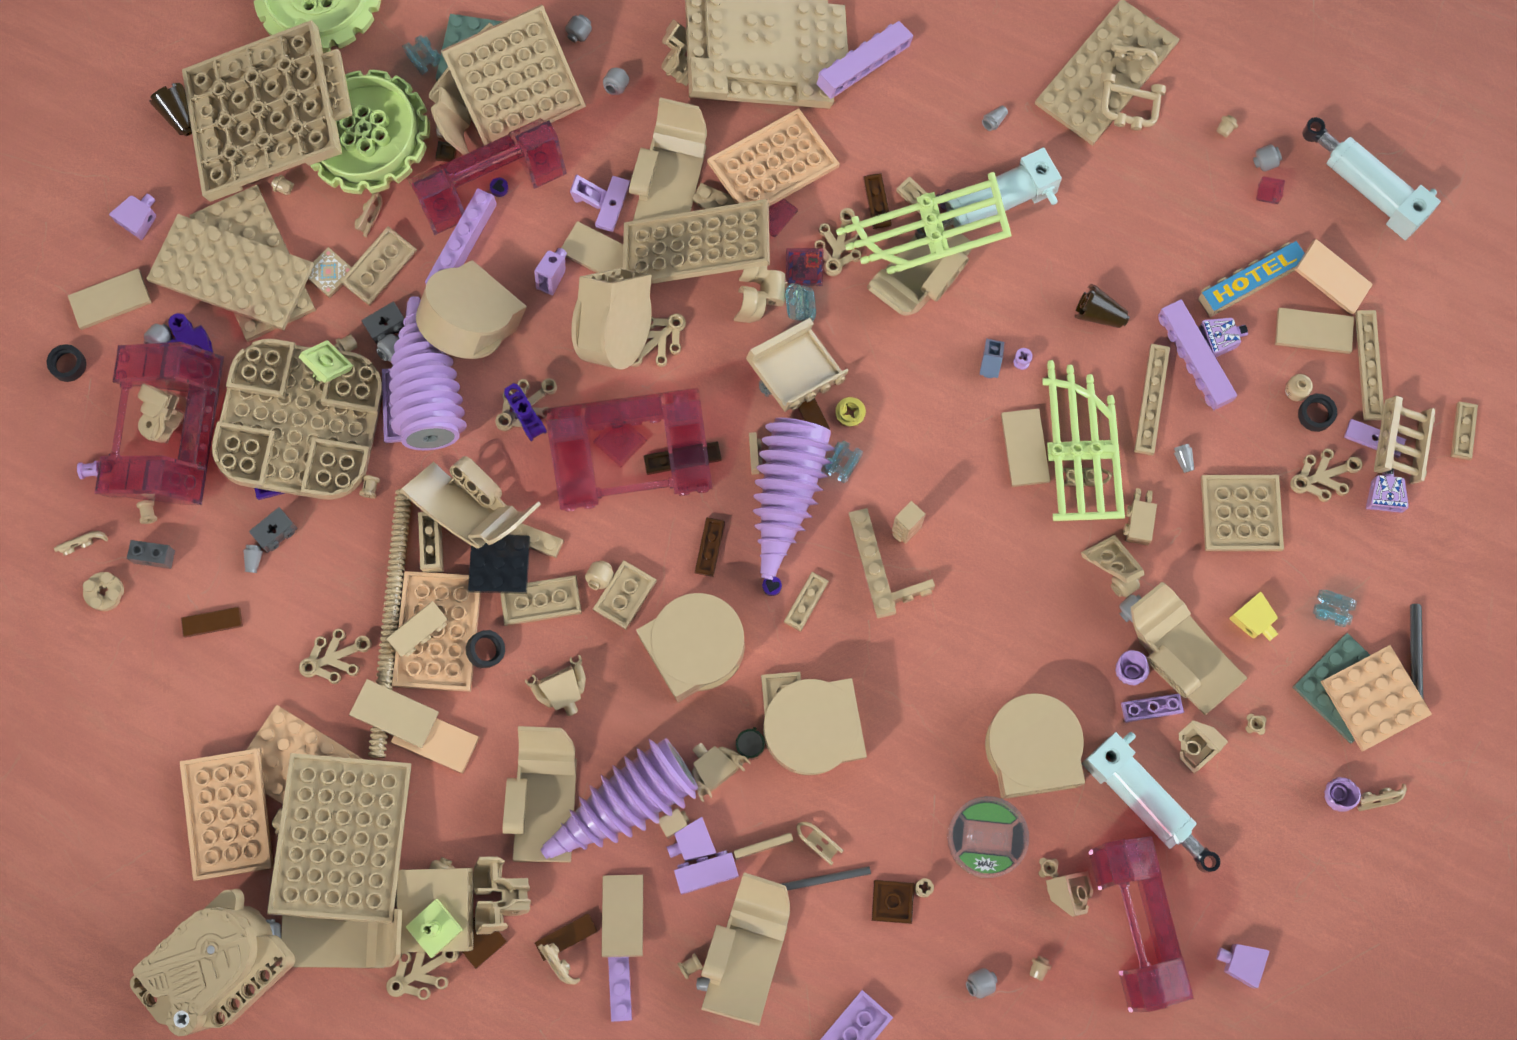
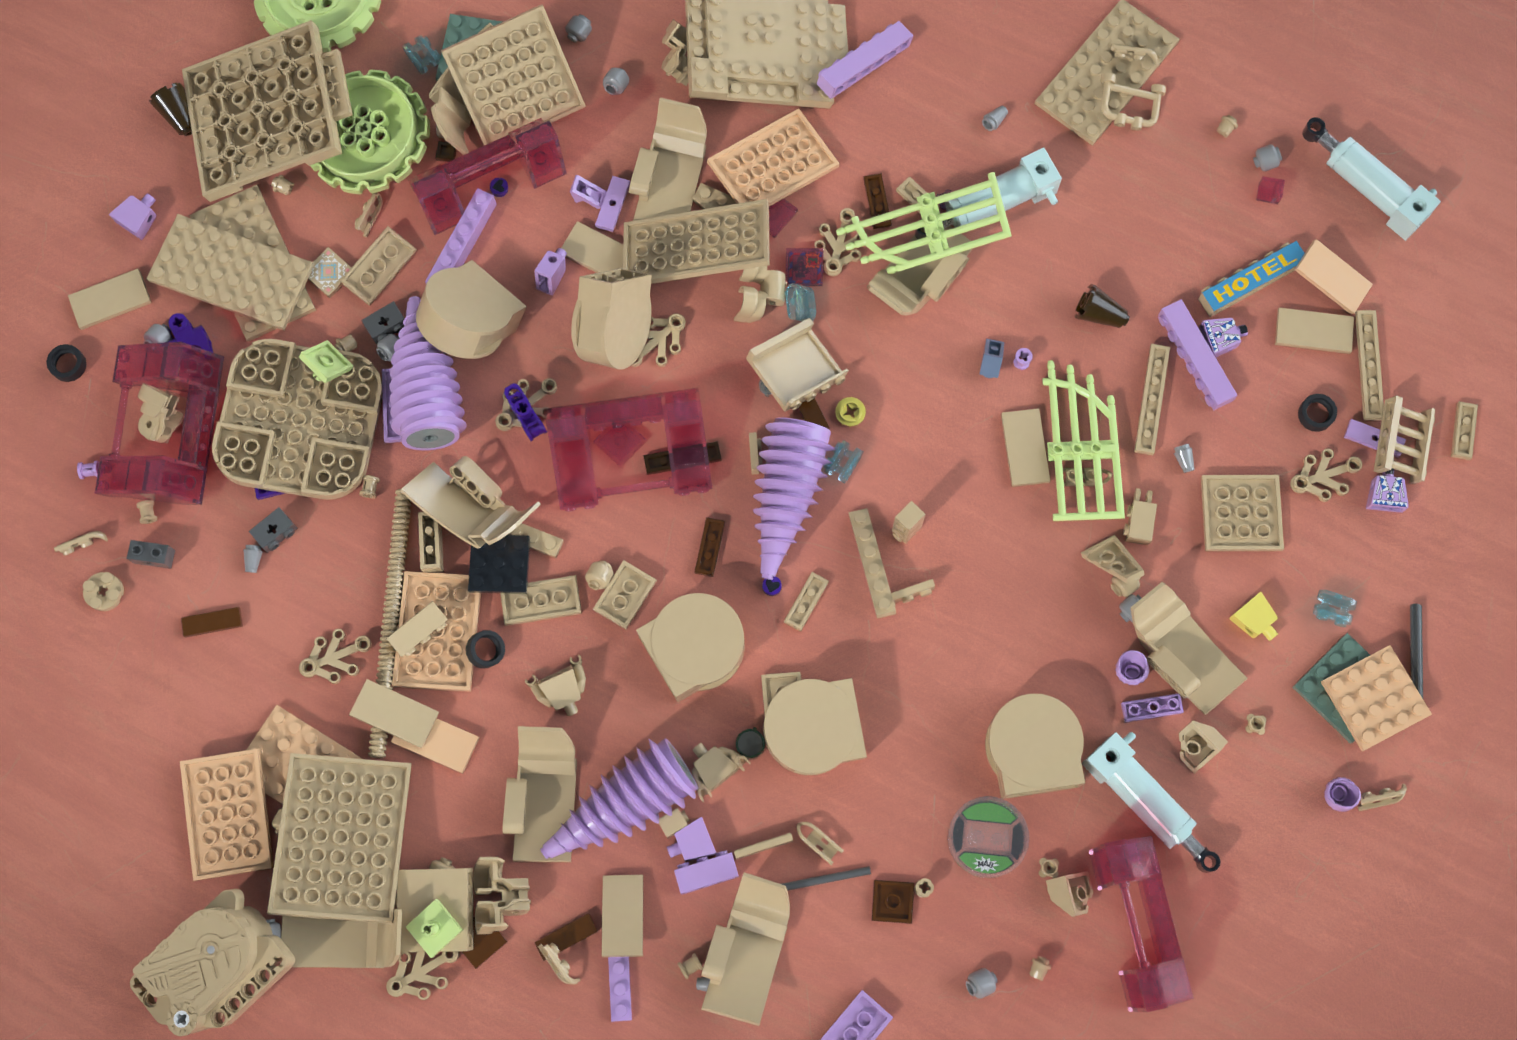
lavender torso [1216,944,1270,988] -> none
tan head [1285,374,1313,401] -> none

